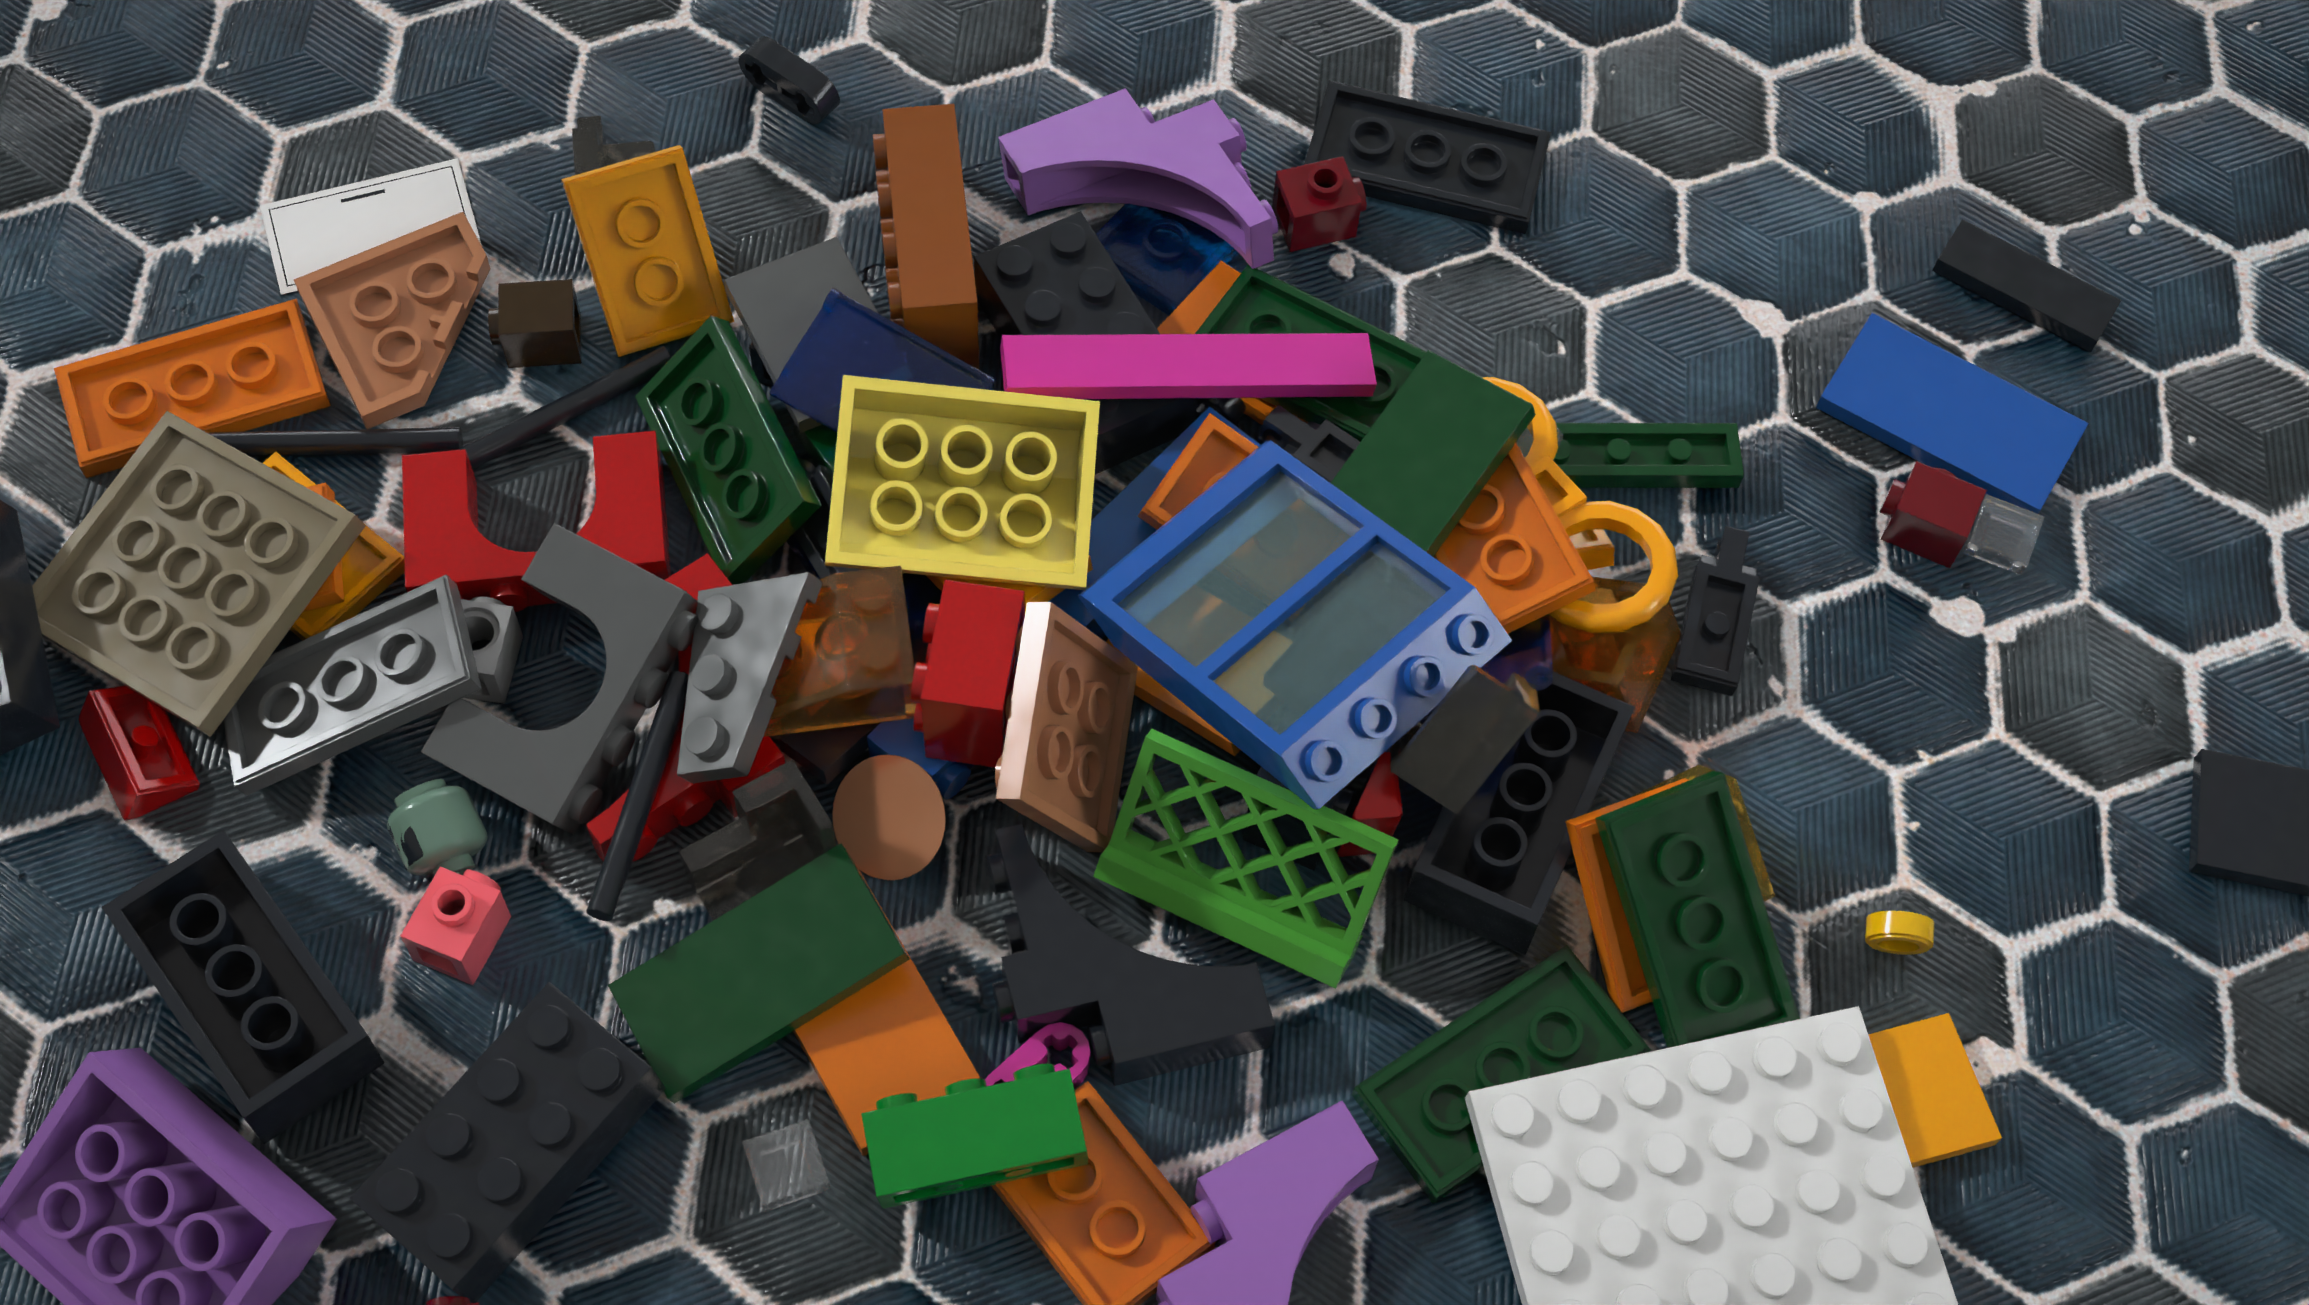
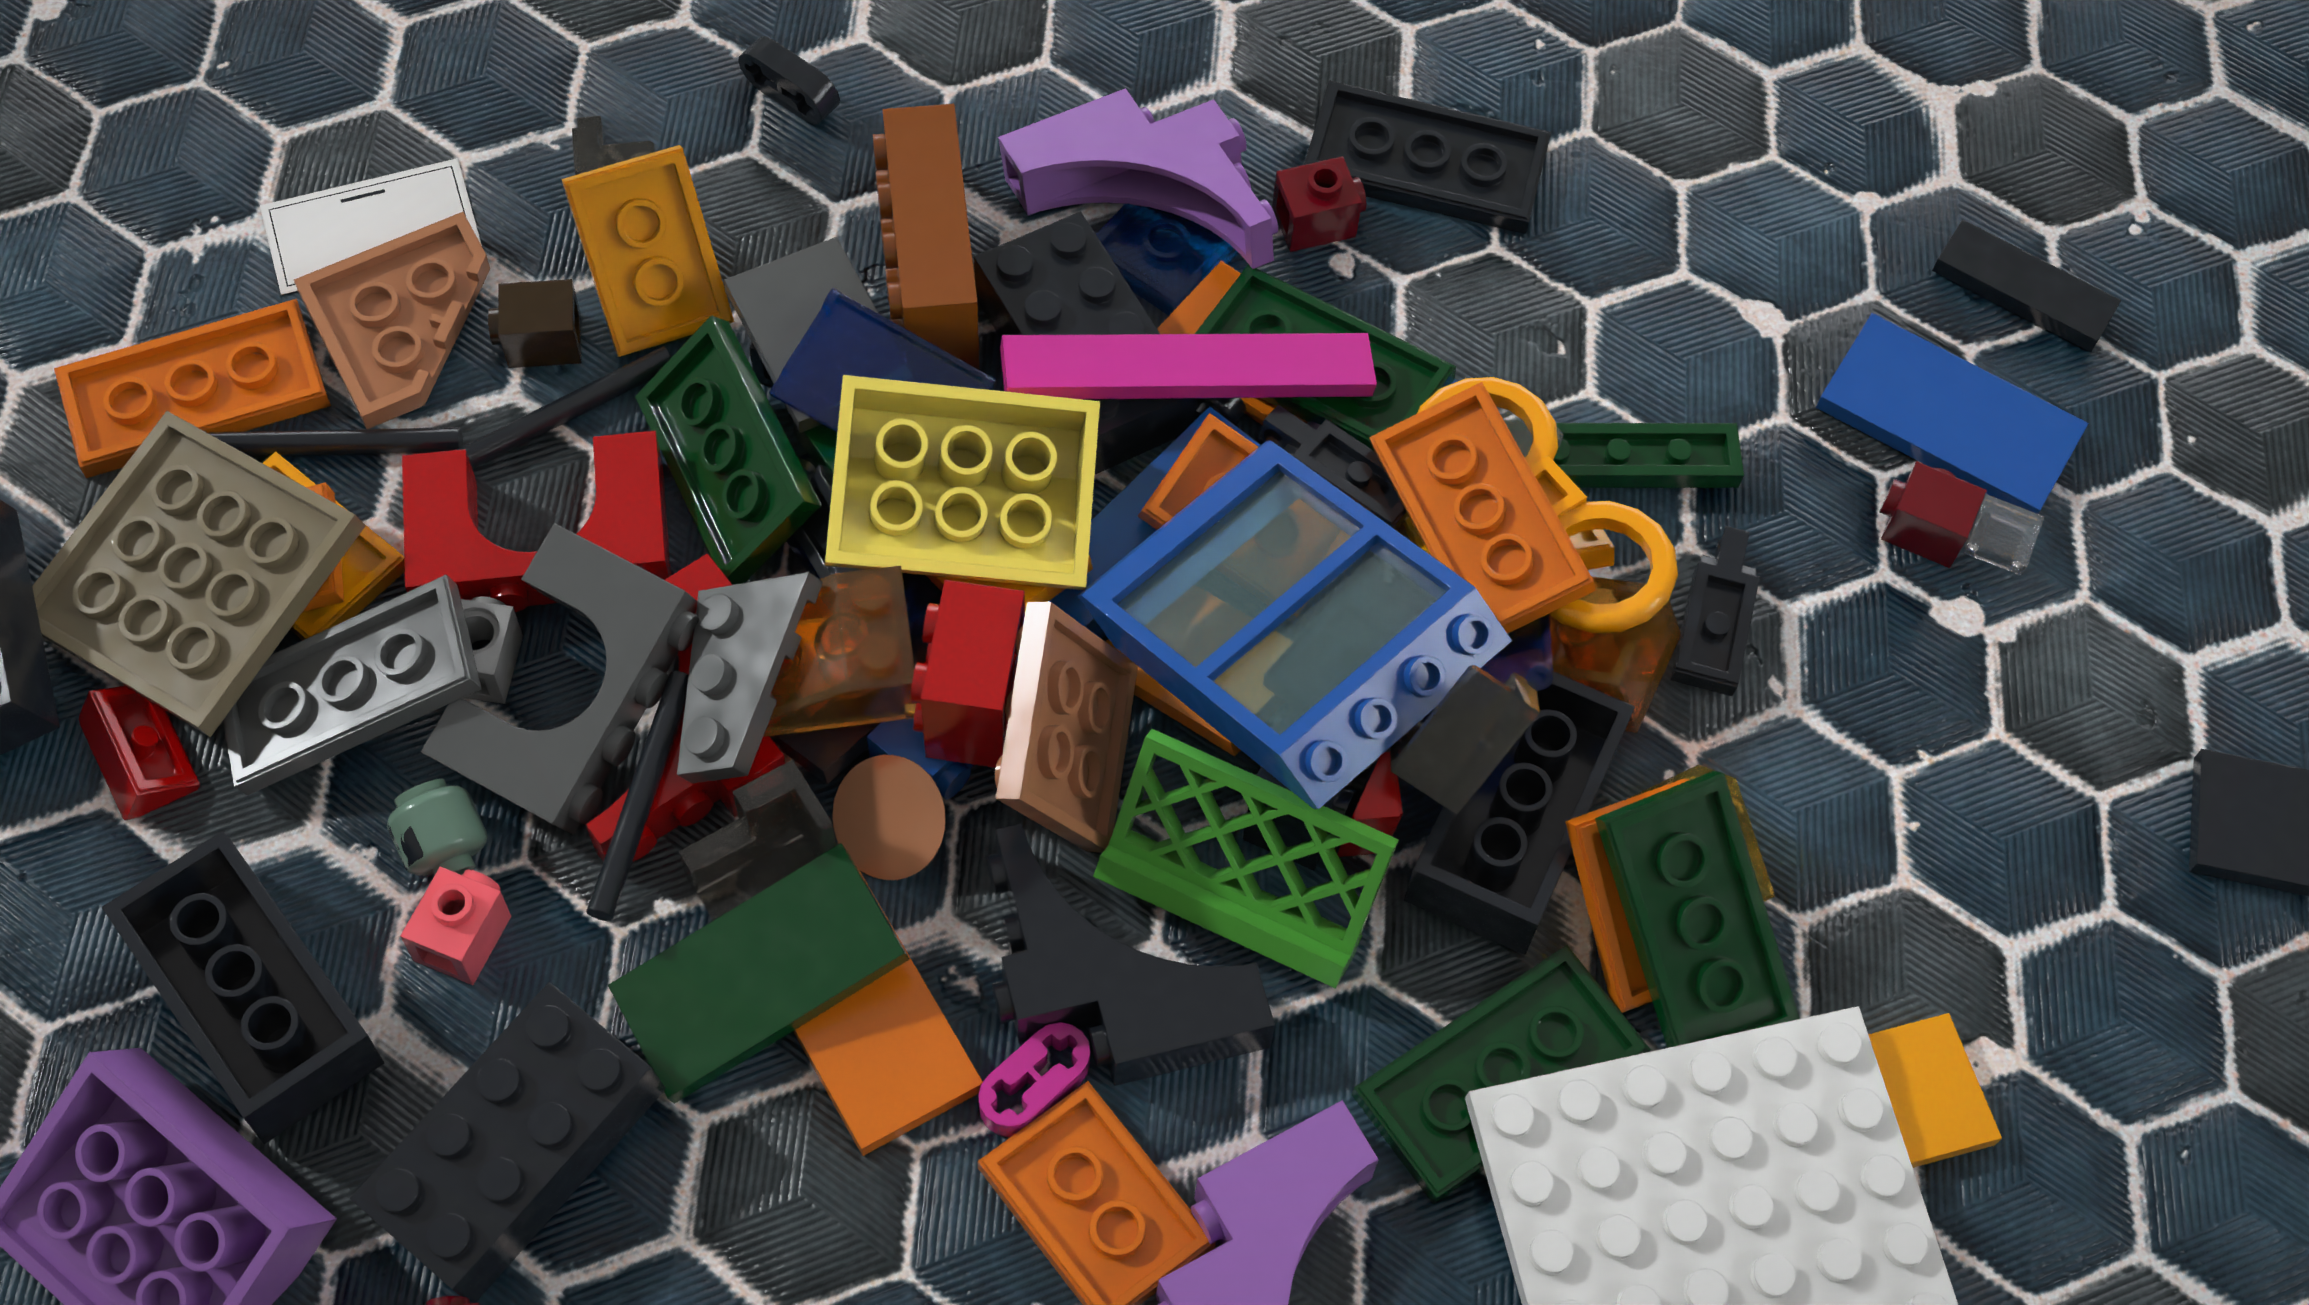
clear tile [742,1119,831,1212] -> none
green brick [861,1064,1088,1209] -> none
dark green tile [1331,350,1536,556] -> none
yellow tile [1865,911,1934,955] -> none

